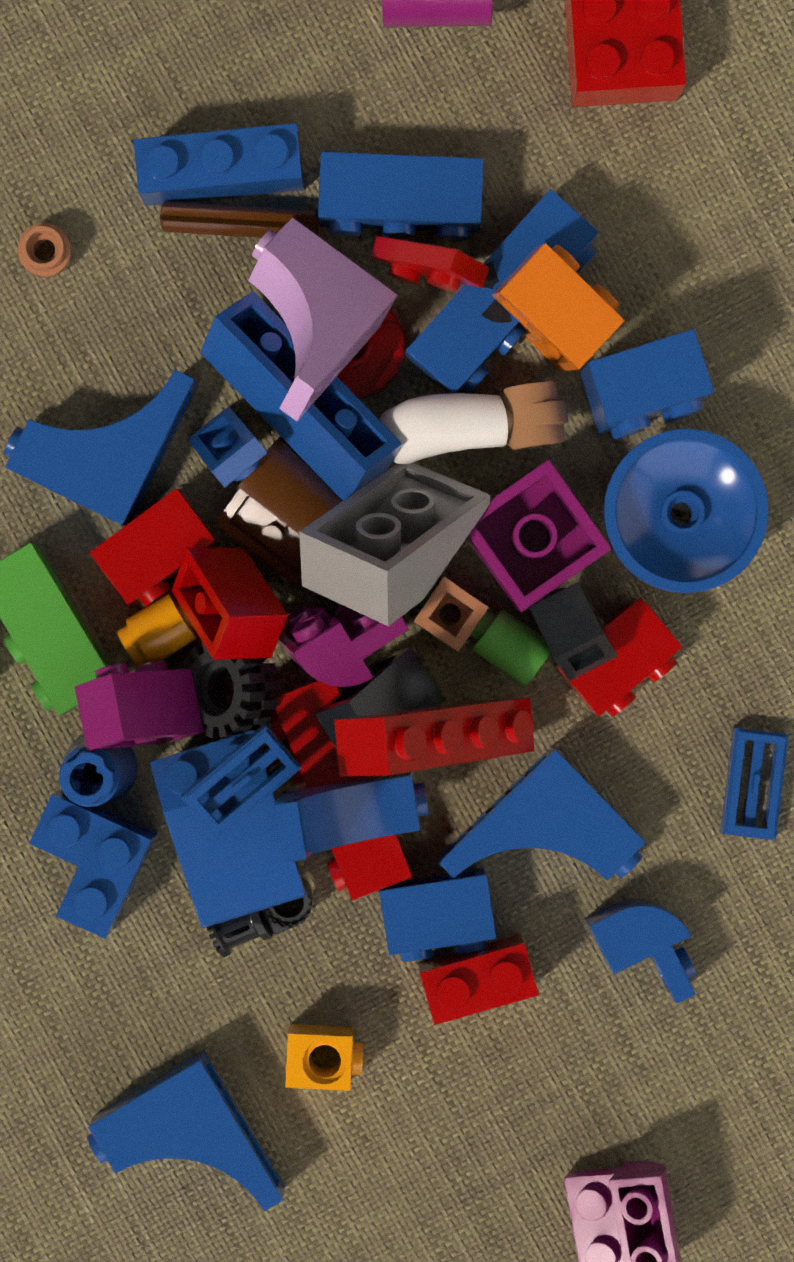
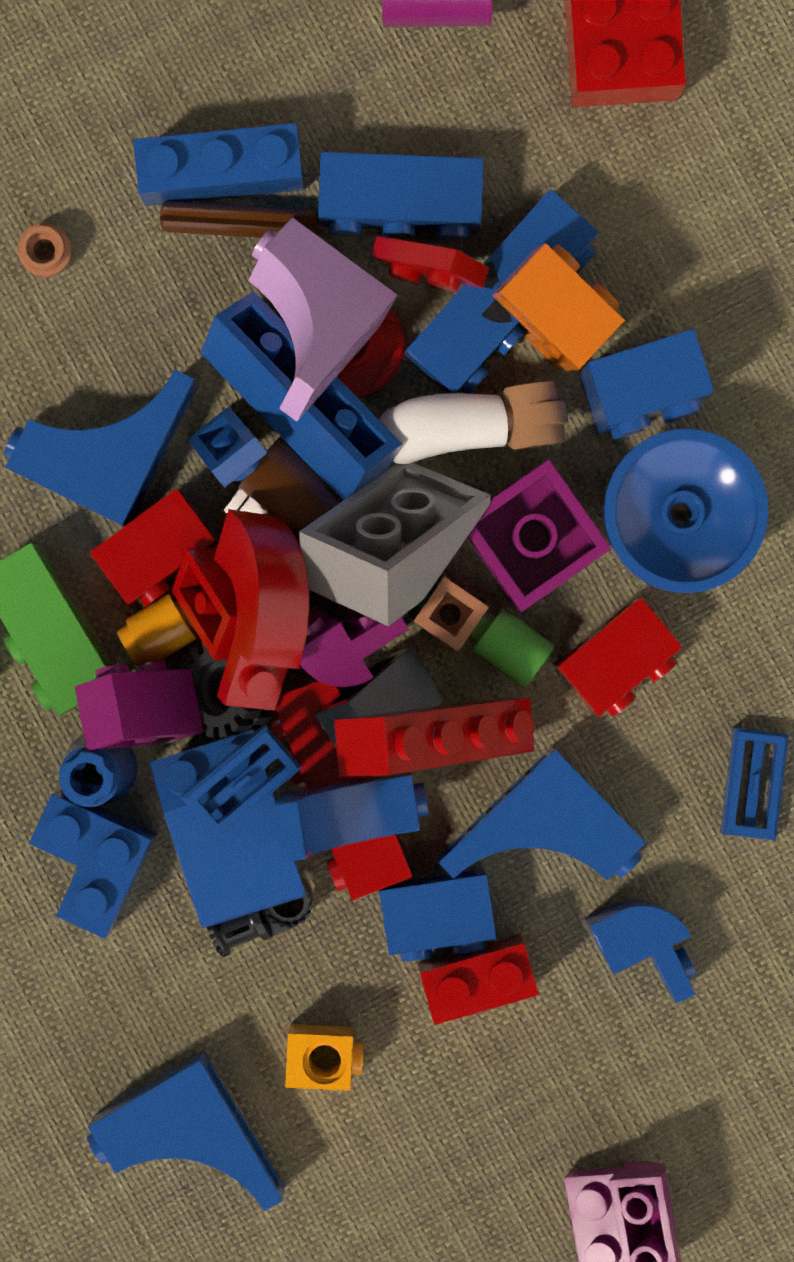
black brick [529,582,618,681] -> none
none -> red arch [214,509,309,711]

